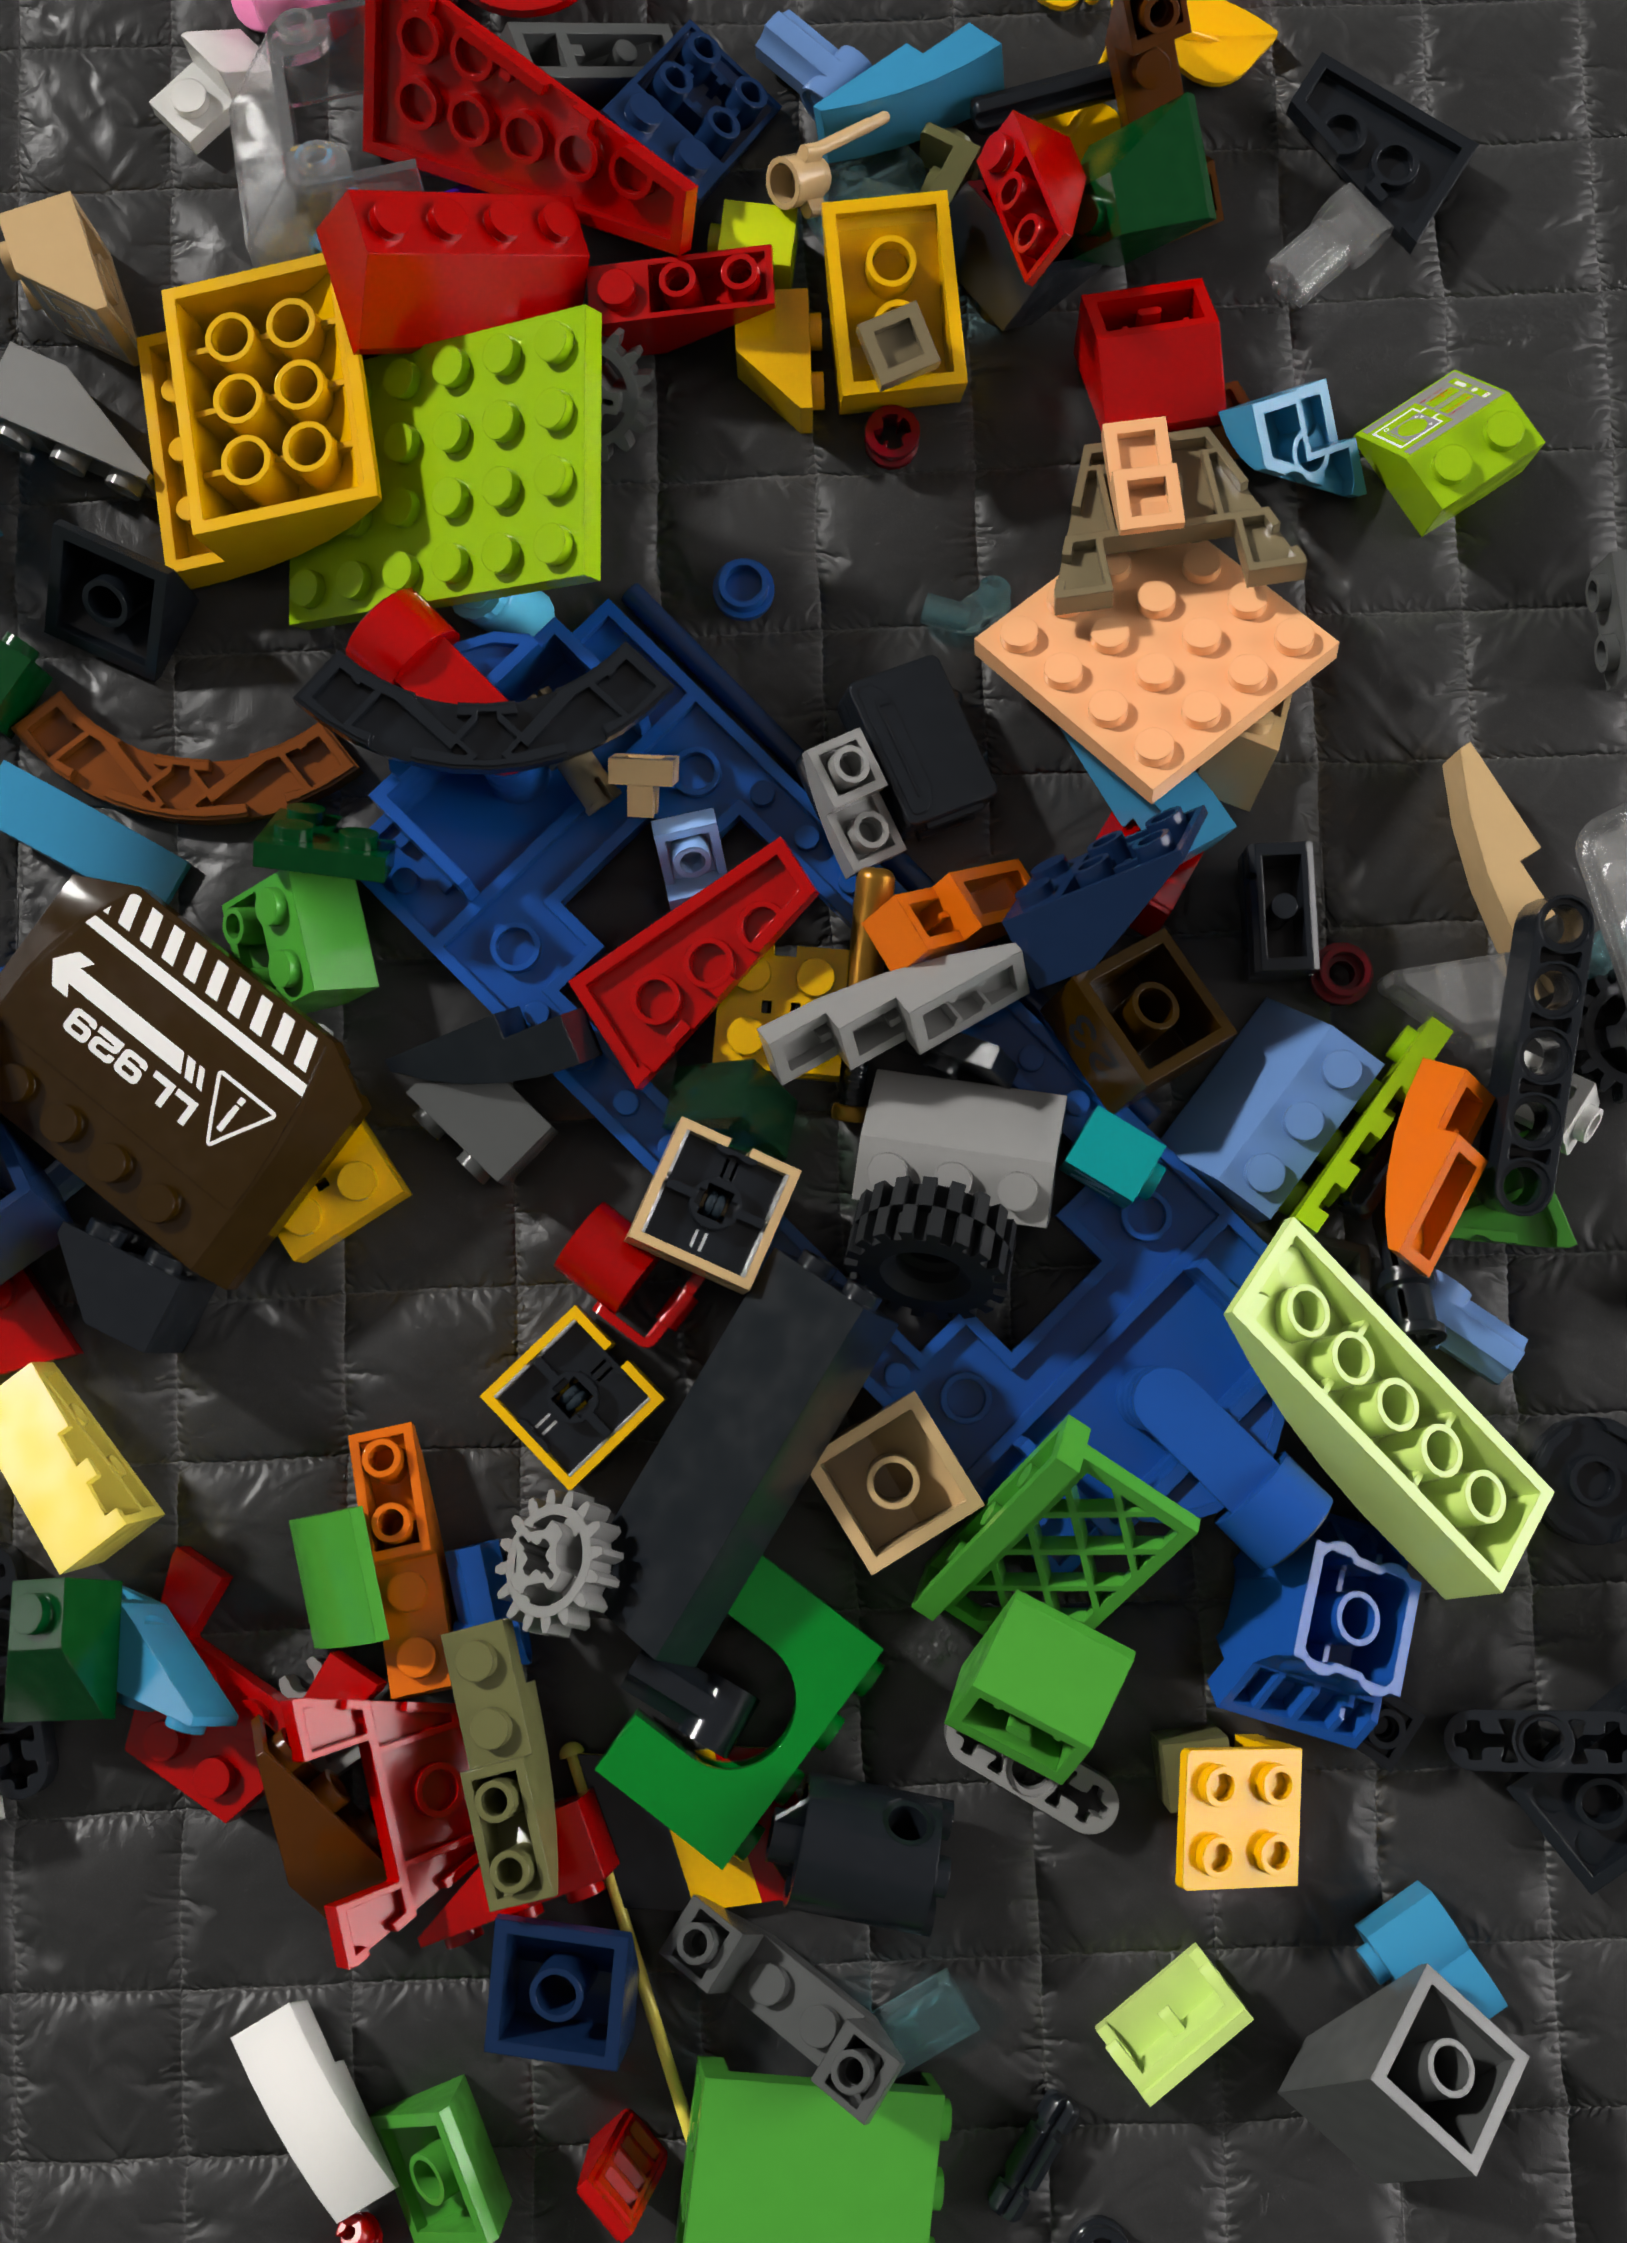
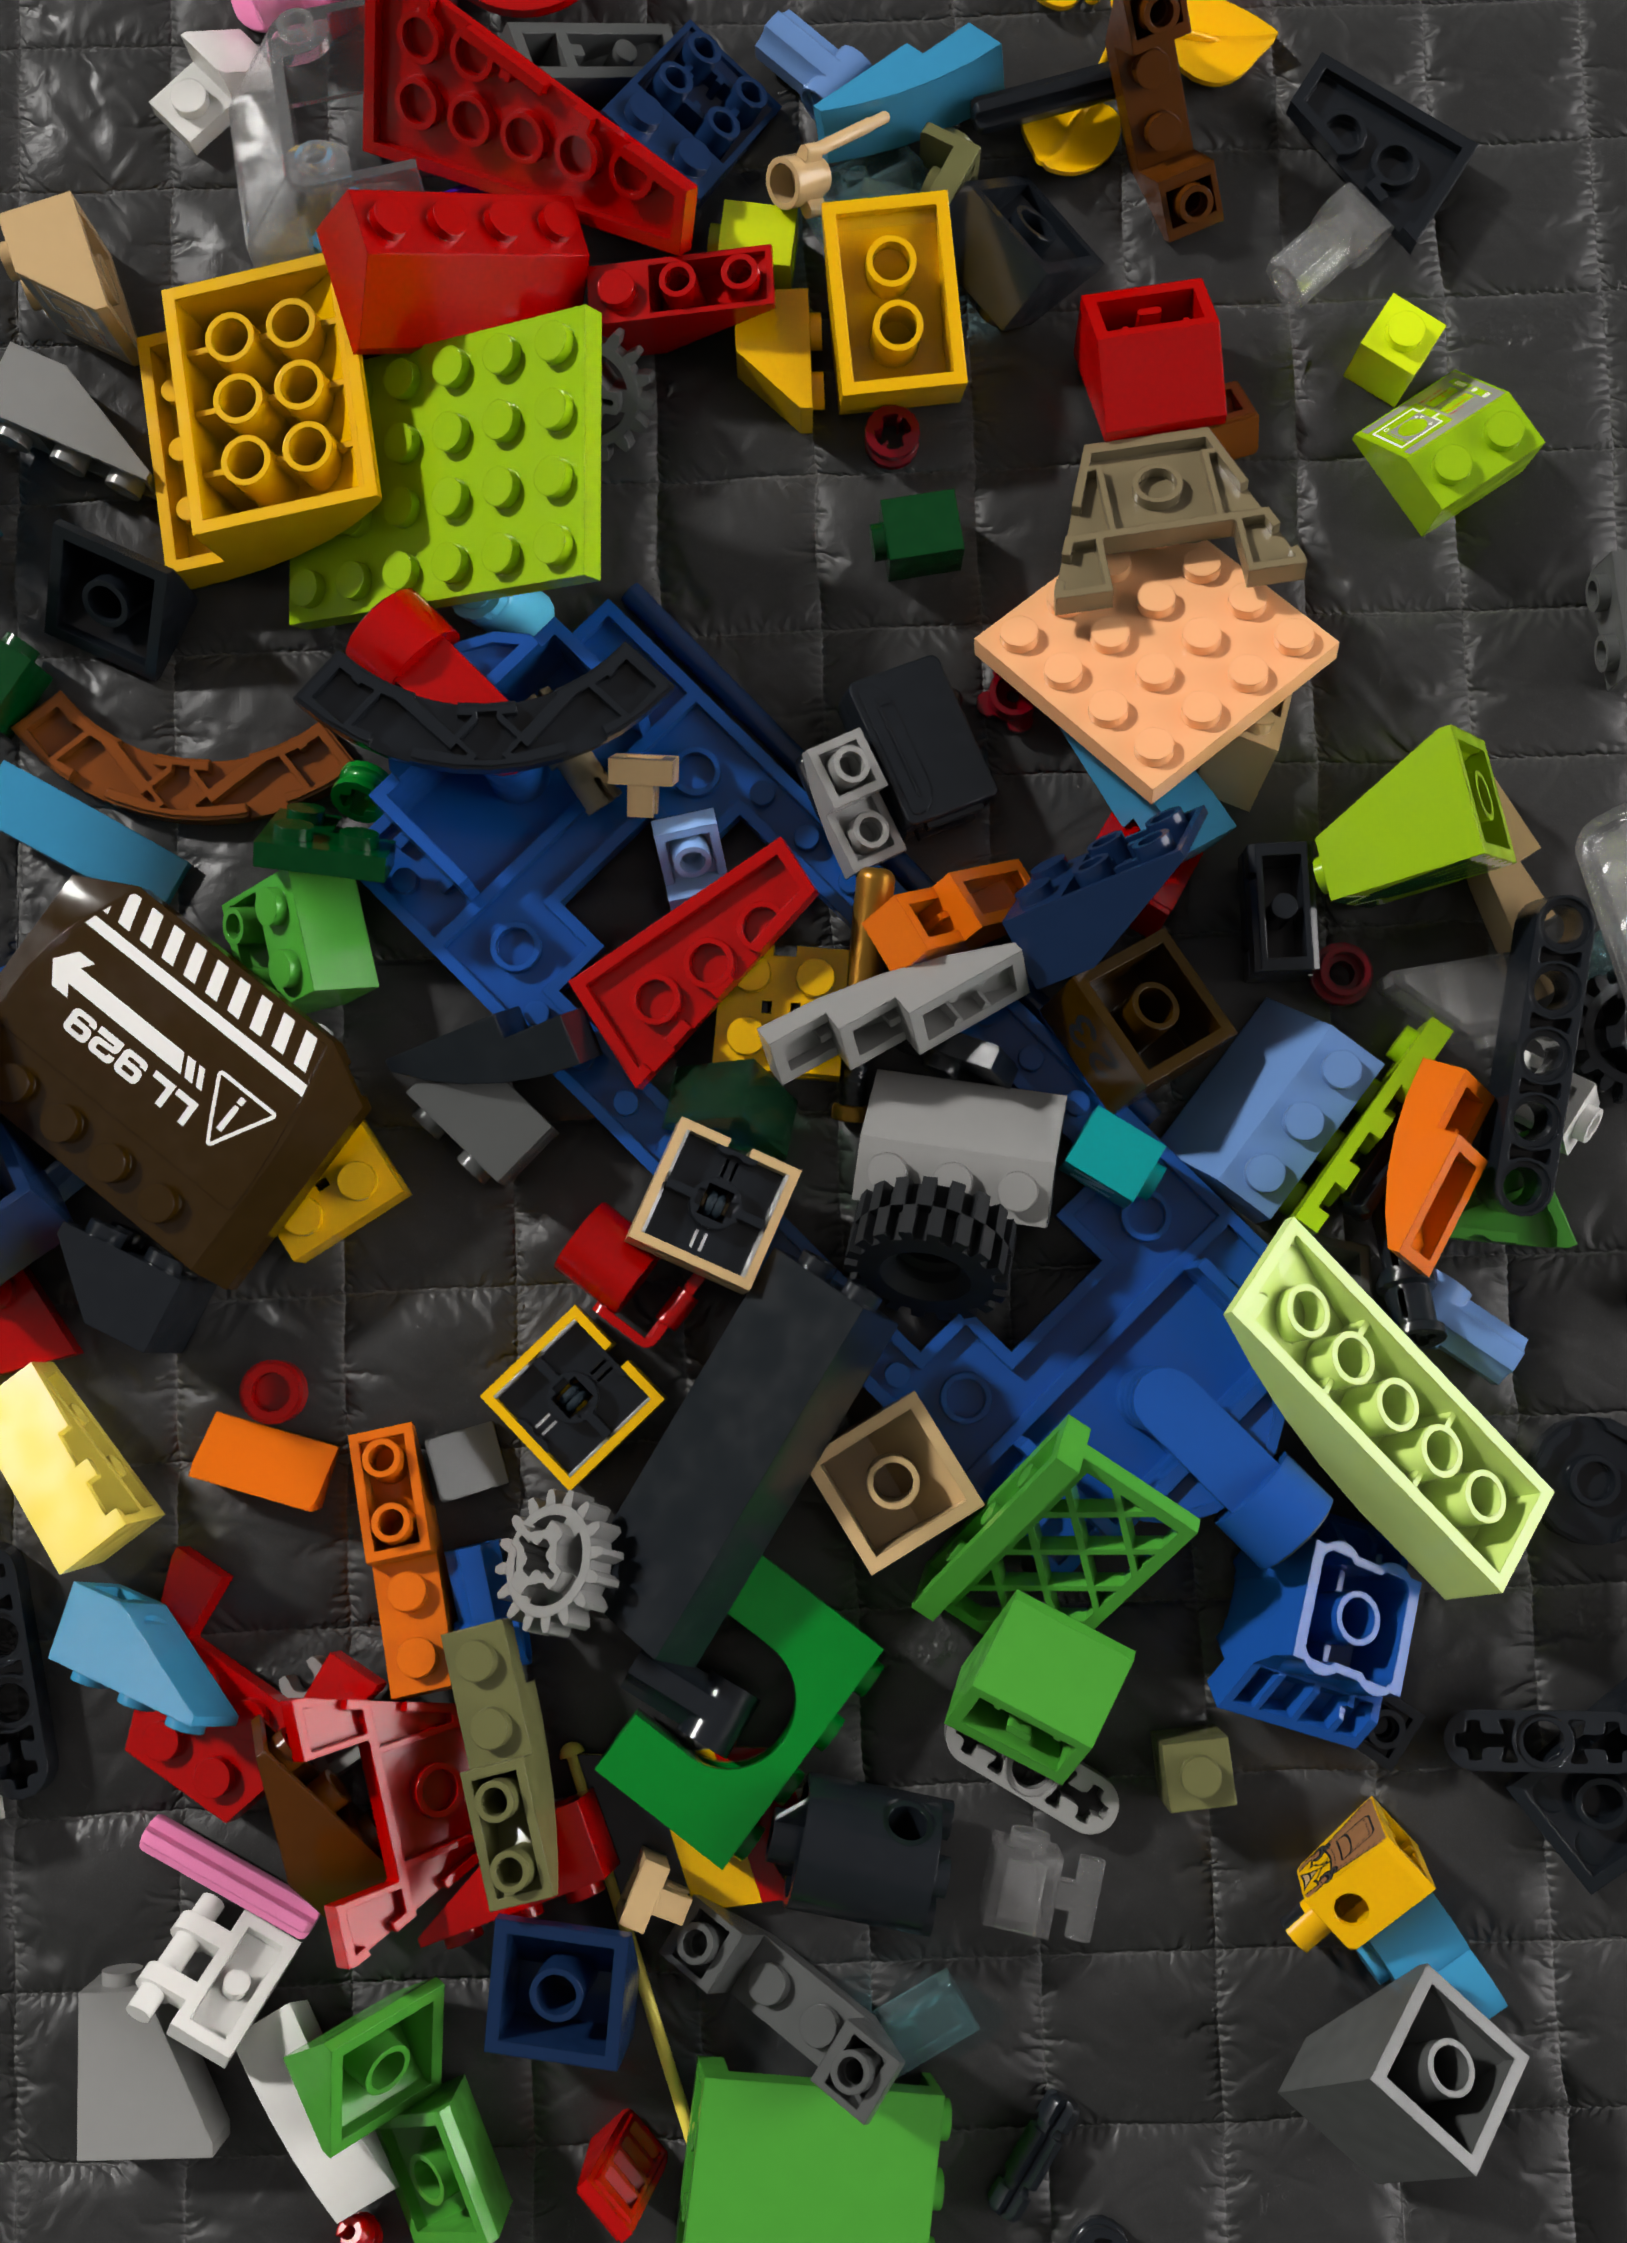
dark green slope [3,1577,123,1723] -> none
bright green slope [289,1506,390,1649] -> none
blue plate [713,558,775,621] -> none
dark tan plate [856,300,941,392] -> none
clear light blue arm [920,575,1011,636] -> none
red slope [976,110,1087,287] -> none
dark green slope [1070,92,1217,268] -> none
yellowish green hinge [1095,1942,1254,2107] -> none
light nougat slope [1101,416,1185,536] -> none
yellow bracket [1175,1734,1302,1891] -> none
dark azure slope [1218,378,1367,498] -> none
none -> light grey slope [77,1963,230,2161]
none -> white plate [126,1892,302,2069]
none -> bright pink axle [139,1814,320,1939]
none -> orange slope [188,1411,340,1512]
none -> red tile [239,1360,308,1424]
none -> bright green slope [283,1977,445,2158]
none -> green bush [330,760,389,823]
none -> dark grey slope [425,1420,511,1503]
none -> tan tile [615,1845,693,1934]
none -> dark green brick [869,488,965,582]
none -> dark red plate [976,671,1036,734]
none -> clear brick [978,1825,1106,1943]
none -> yellow torso [1280,1796,1436,1953]
none -> lime slope [1313,724,1517,908]
none -> neon yellow brick [1343,293,1447,408]

